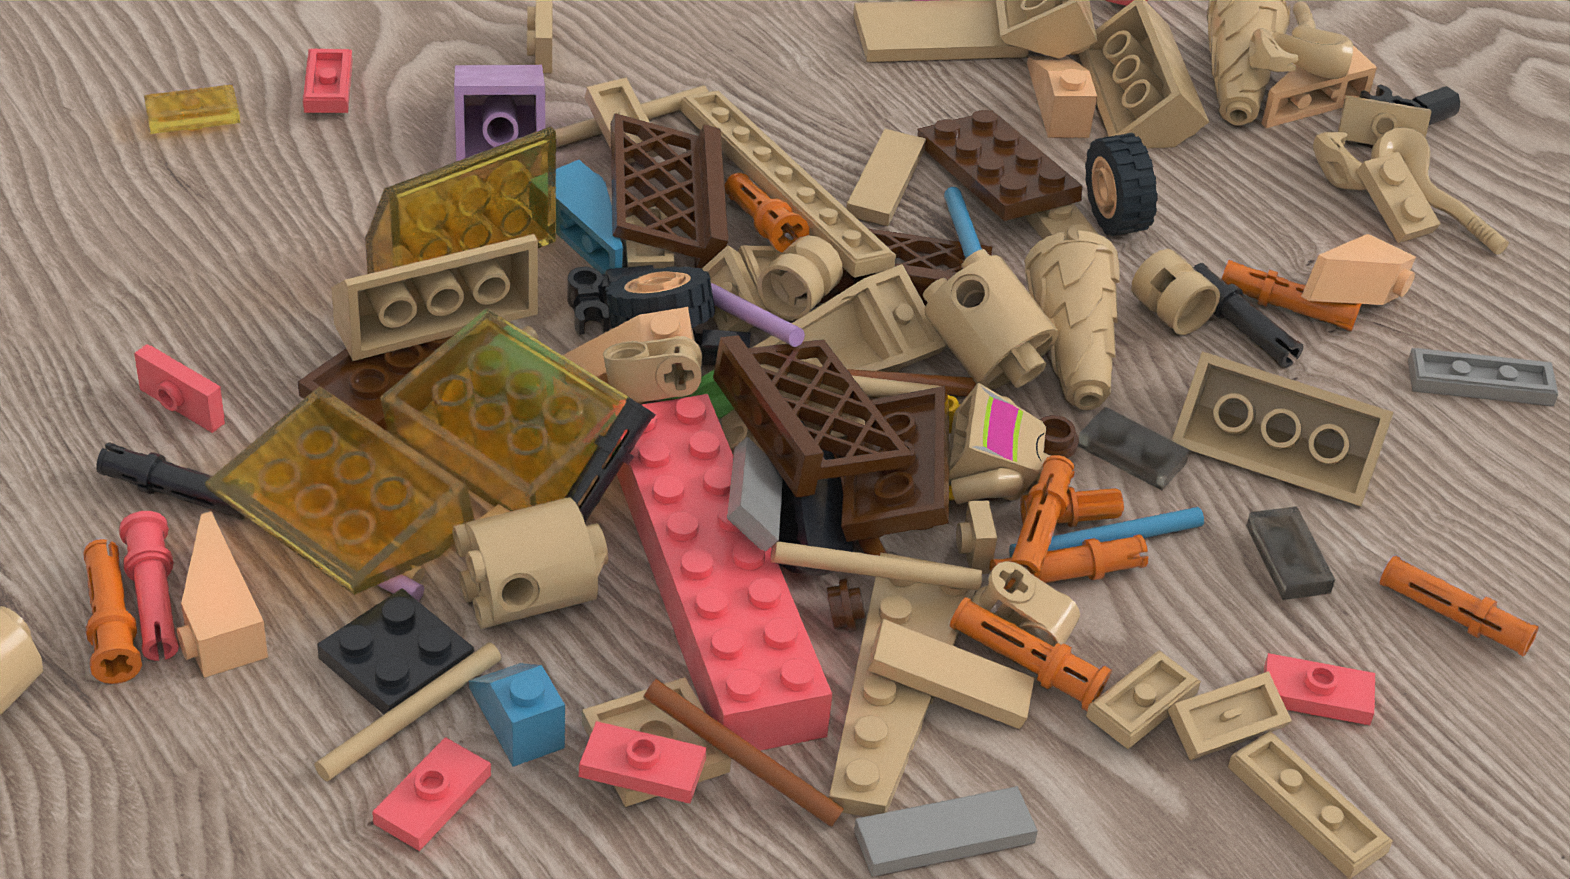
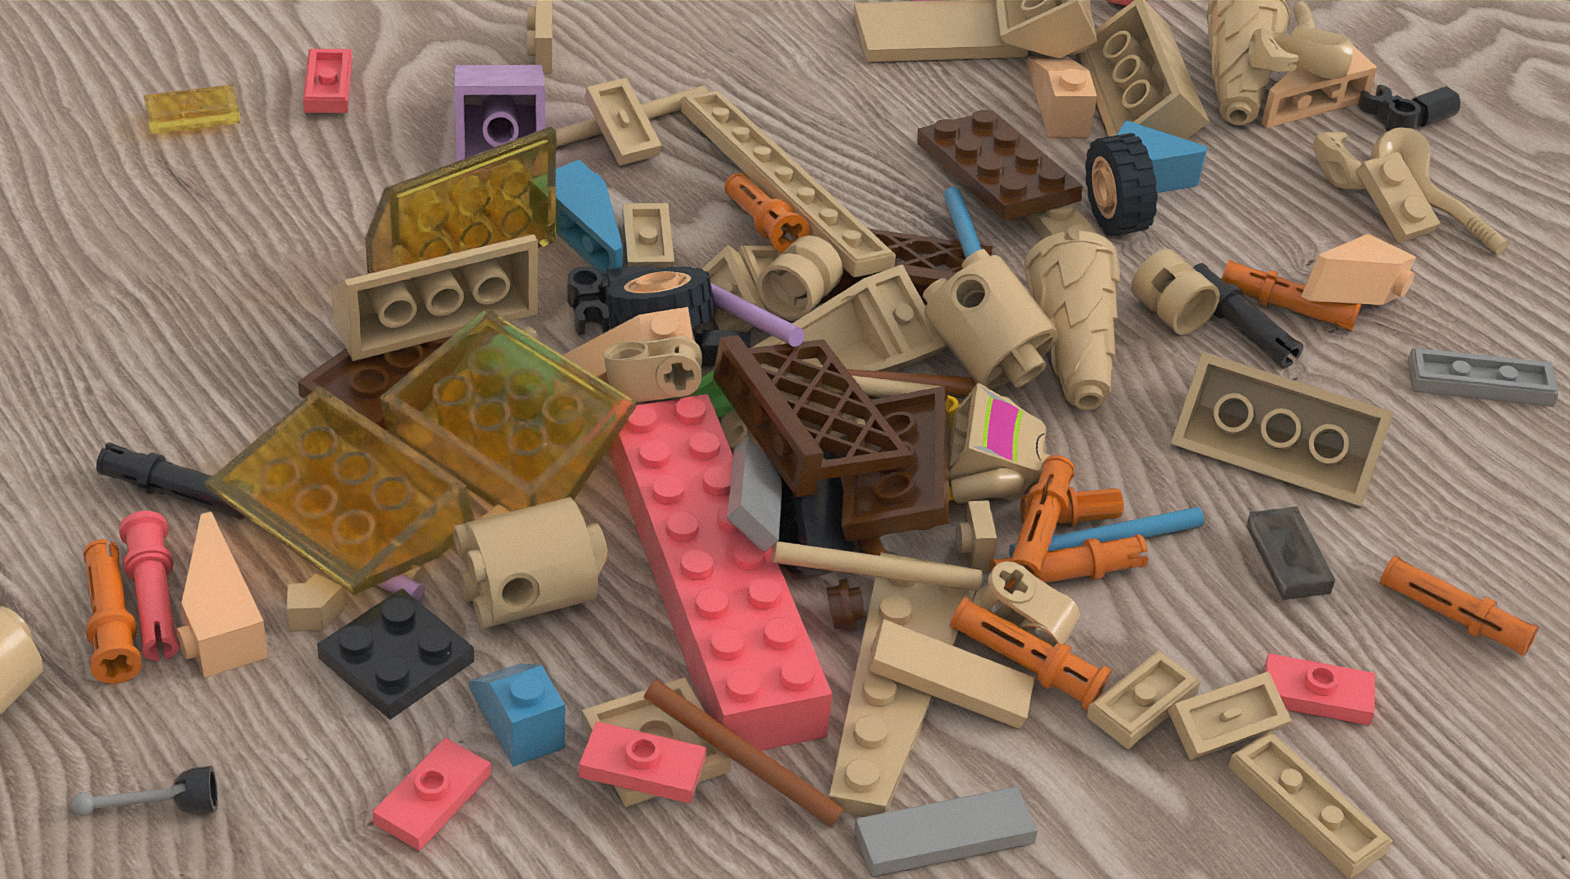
coral plate [134,344,225,433] -> none
tan bar [314,642,501,782] -> none
black pin [565,397,656,523] -> none
reddish brown fence [610,113,728,269] -> none
tan tile [846,129,926,226] -> none
reddish brown plate [1040,415,1079,458] -> none
clear smoke plate [1078,407,1190,491] -> none
tan plate [1338,95,1432,145] -> none
none -> hinge [71,765,218,816]
none -> tan piece [287,573,345,632]
none -> dark azure slope [1117,120,1208,193]

